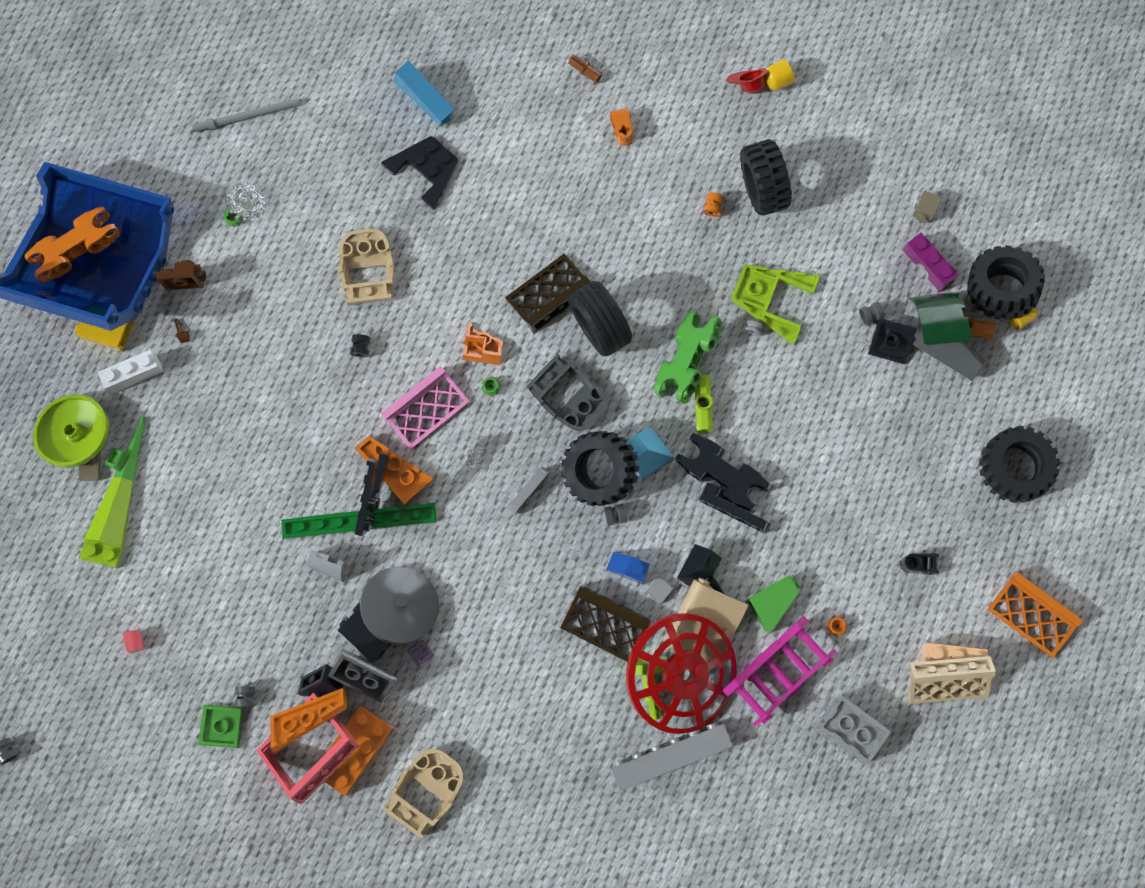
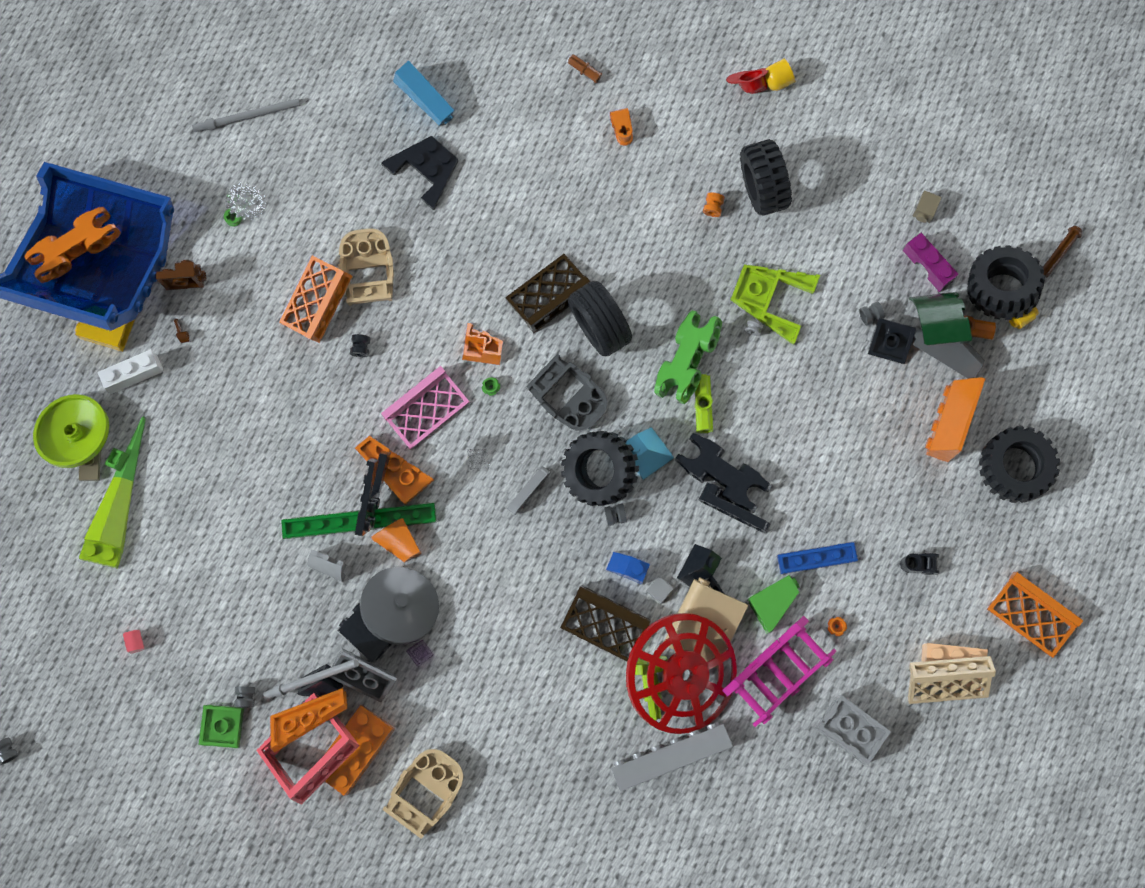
none -> light grey bar [263,659,359,700]
none -> orange fence [279,255,352,343]
none -> orange slope [371,518,422,563]
none -> blue tile [777,542,858,574]
none -> orange slope [925,377,985,462]
none -> reddish brown axle [1043,225,1083,278]

